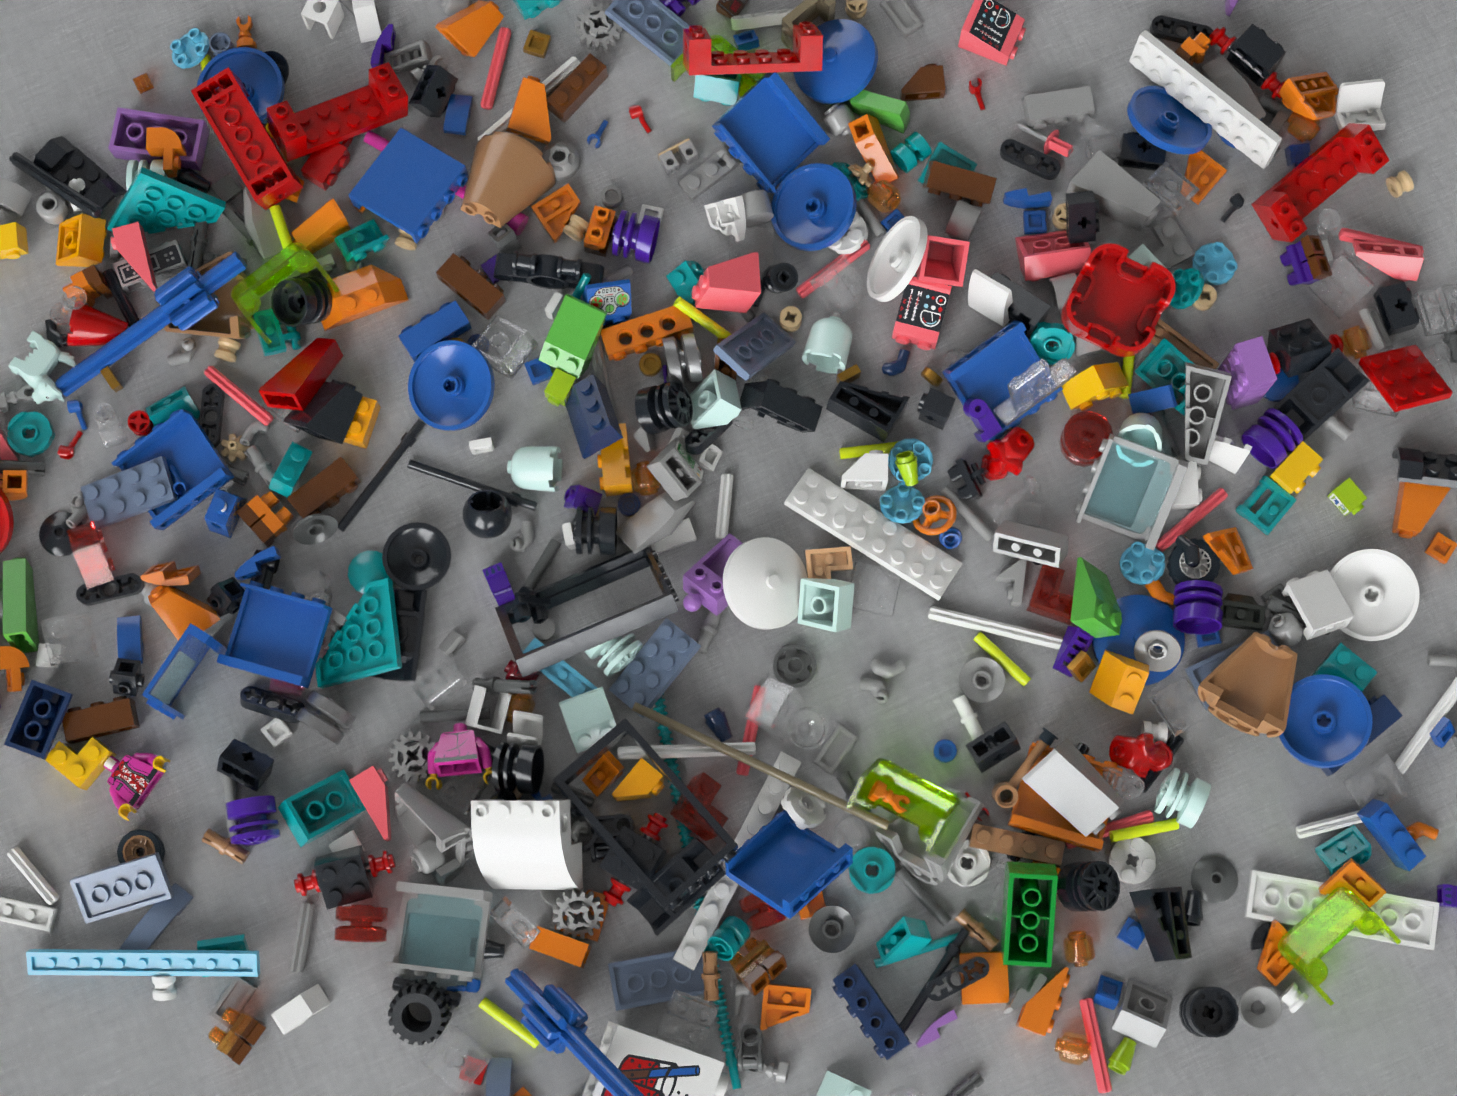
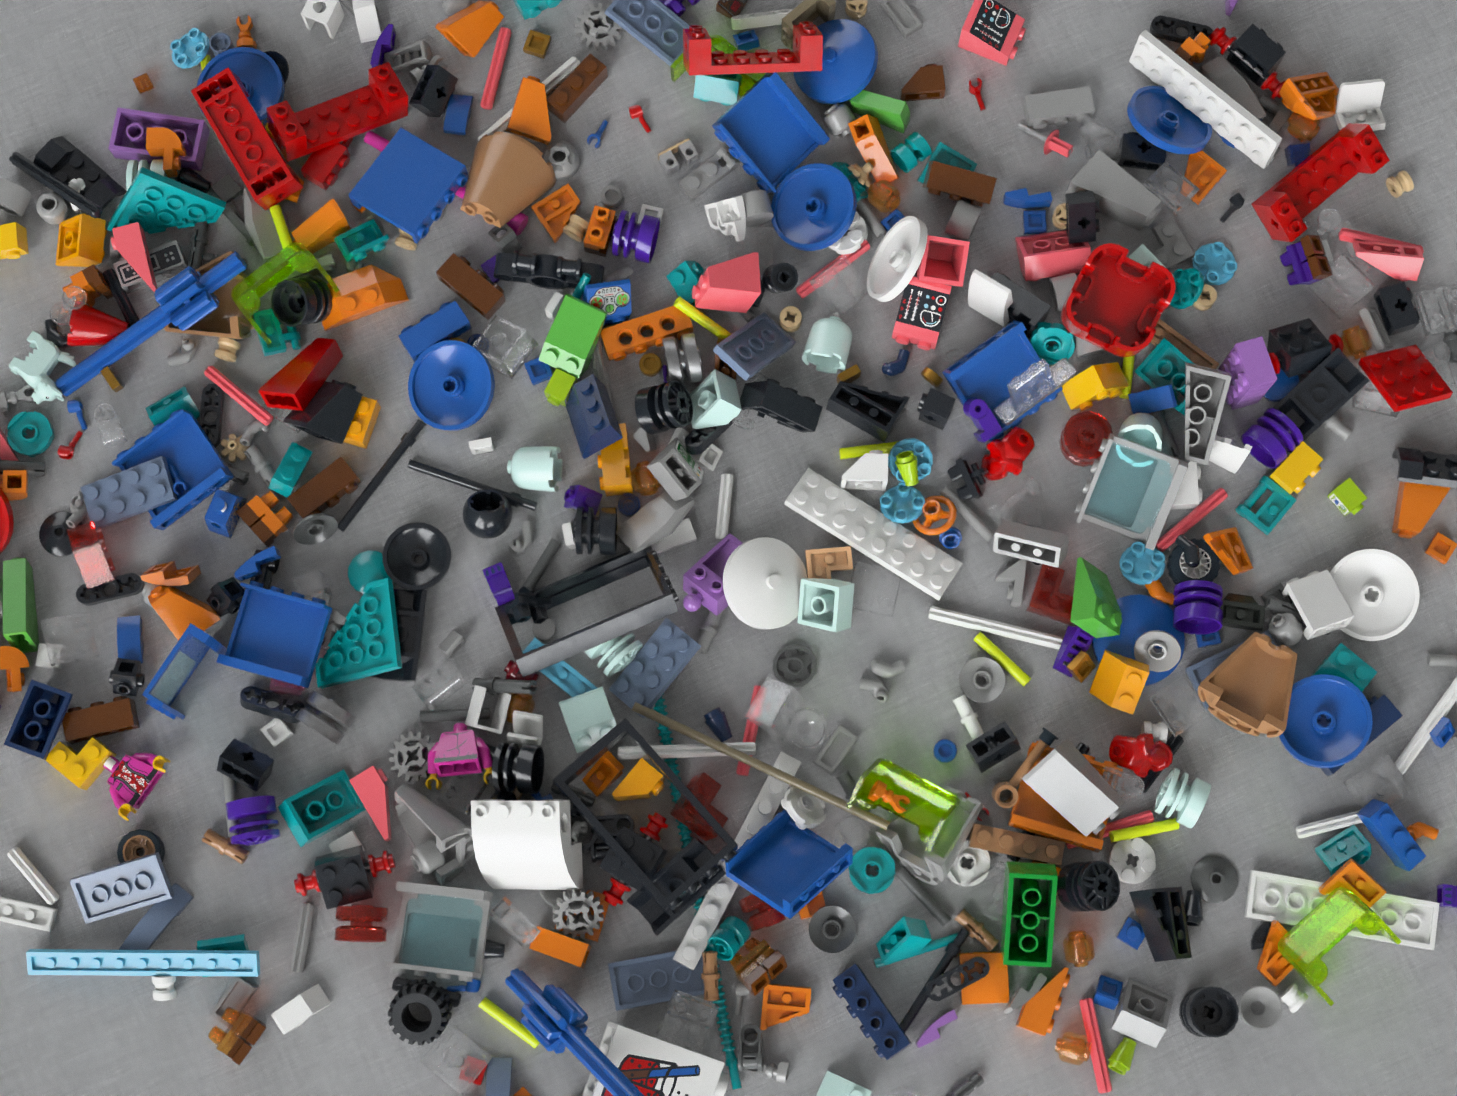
red wheel [127,410,154,437] -> none
black beam [1000,139,1061,180] -> none

